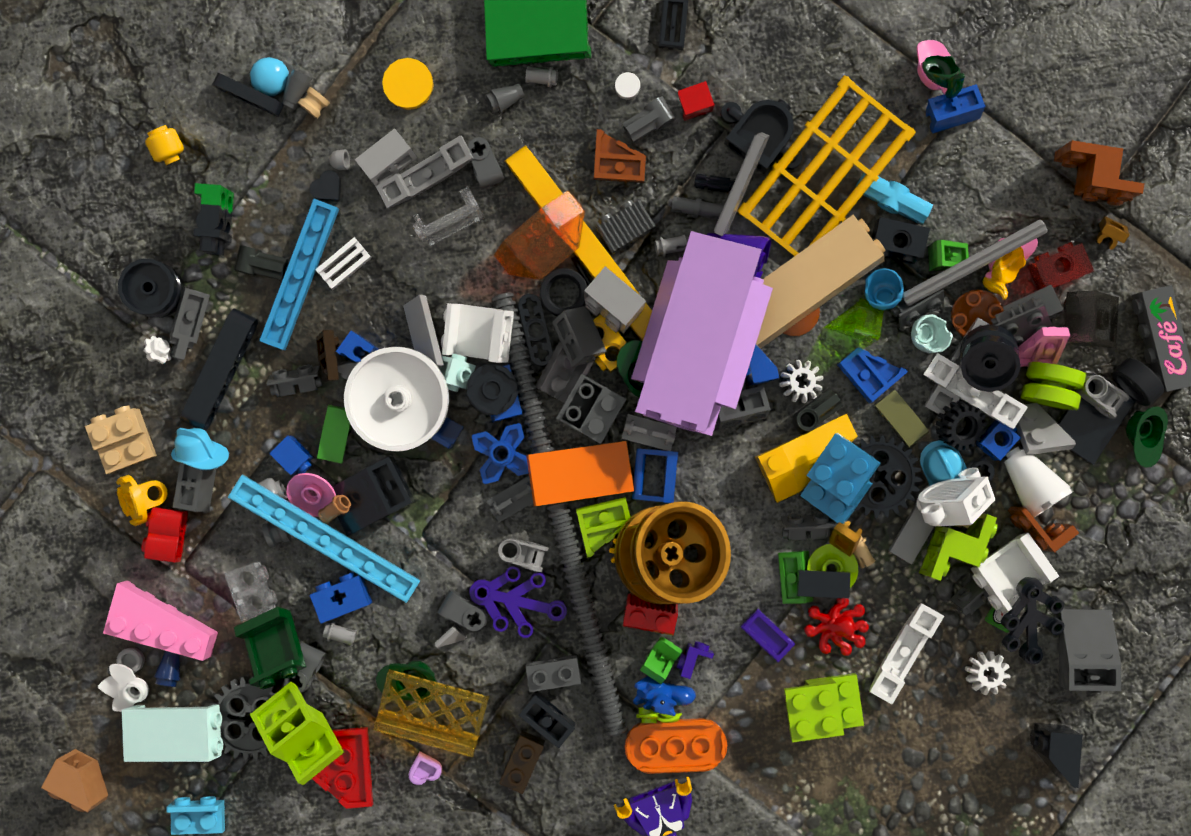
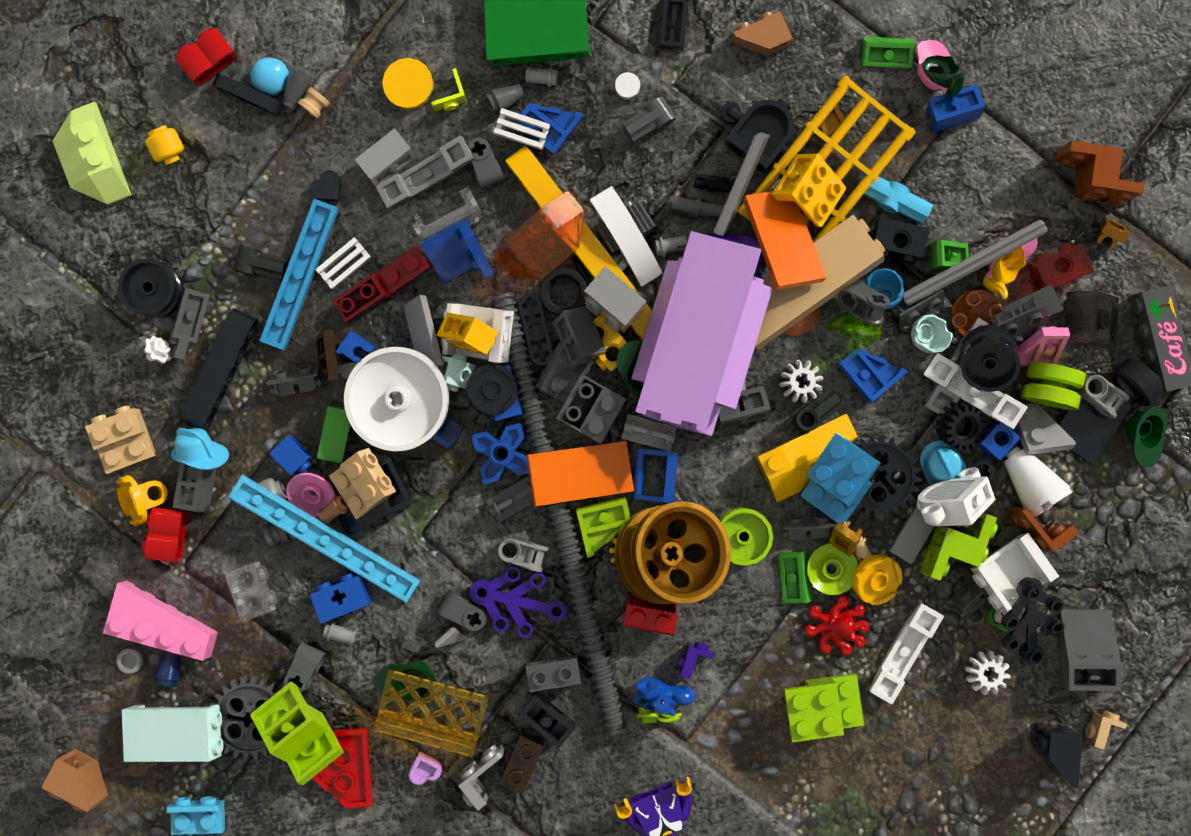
white plate [98,664,149,712] -> none
black hips [193,183,234,256] -> none
dark green panel [233,607,306,689] -> none
light grey hinge [329,149,350,170] -> none
dark orange wing [594,129,646,183] -> none
orange tile [625,718,727,774] -> none
bright green bracket [640,637,682,684] -> none
red panel [678,81,714,121] -> none
dark purple tile [740,608,795,662] -> none
blue tile [746,345,779,386] -> none
black tile [797,570,850,599] -> none
olive slope [875,390,929,448] -> none
none -> yellowish green wedge [53,102,132,205]
none -> red brick [175,28,238,87]
none -> tan plate [329,448,396,519]
none -> dark red slope [332,245,432,323]
none -> blue bracket [421,220,494,283]
none -> neon yellow bracket [431,68,467,112]
none -> yellow brick [437,312,498,355]
none -> light grey bracket [458,744,505,811]
none -> white tile [493,108,550,150]
none -> blue wing [514,103,583,155]
none -> white slope [589,186,663,287]
none -> lime wheel [719,507,773,566]
none -> medium nougat slope [731,11,793,56]
none -> orange tile [743,191,826,290]
none -> yellow bracket [771,154,846,227]
none -> pearl gold tile [812,105,845,137]
none -> dark grey piece [837,281,890,327]
none -> yellow tile [852,554,903,605]
none -> bright green slope [862,37,916,68]
none -> tan bracket [1085,711,1127,749]

